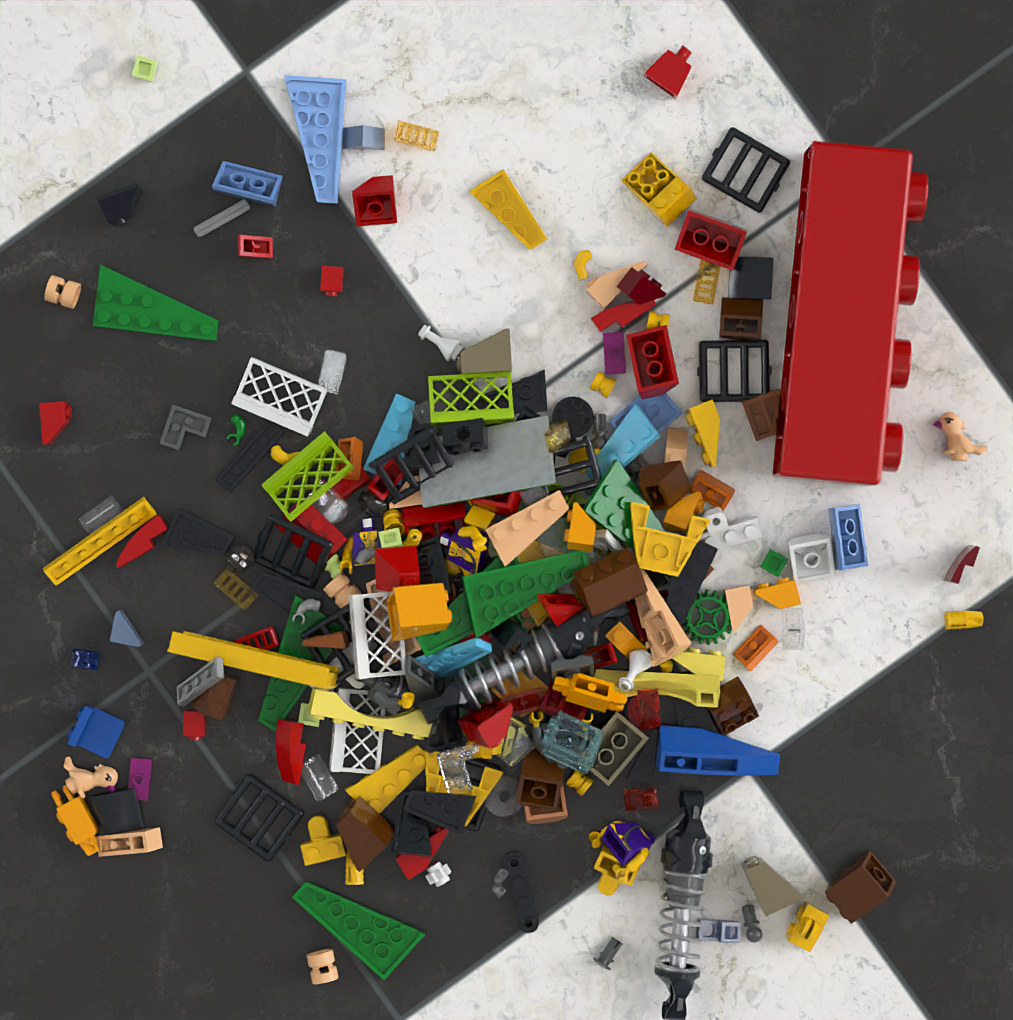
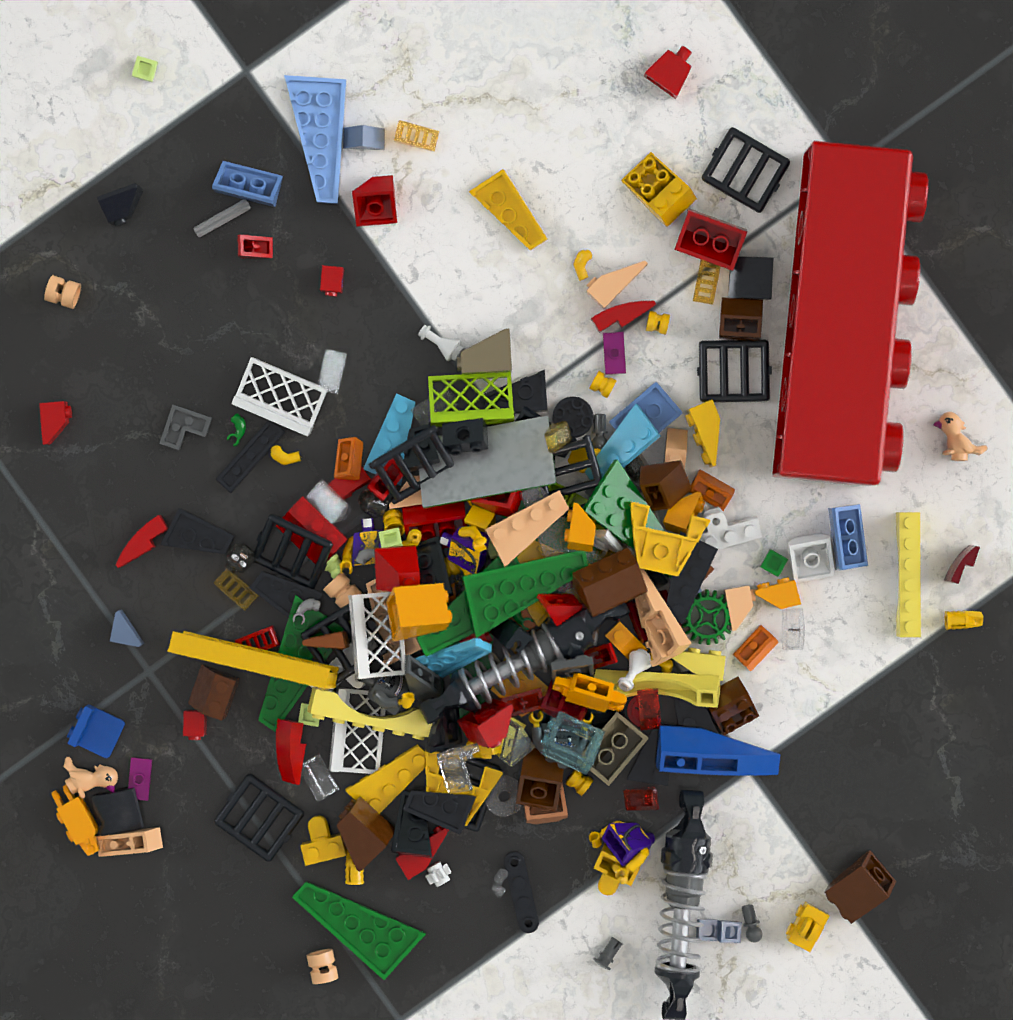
yellow plate [43,497,157,586] -> none
clear blue wheel [69,649,101,670] -> none
clear slope [79,496,124,535] -> none
green wing [93,265,219,341] -> none
light grey tile [177,657,224,706] -> none
lime fence [261,431,354,521] -> none
dark red slope [617,267,667,305] -> none
red slope [626,325,679,400] -> none
dark orange wing [742,388,781,441] -> none
dark tan slope [742,856,804,916] -> none
none -> light yellow arch [896,512,921,637]

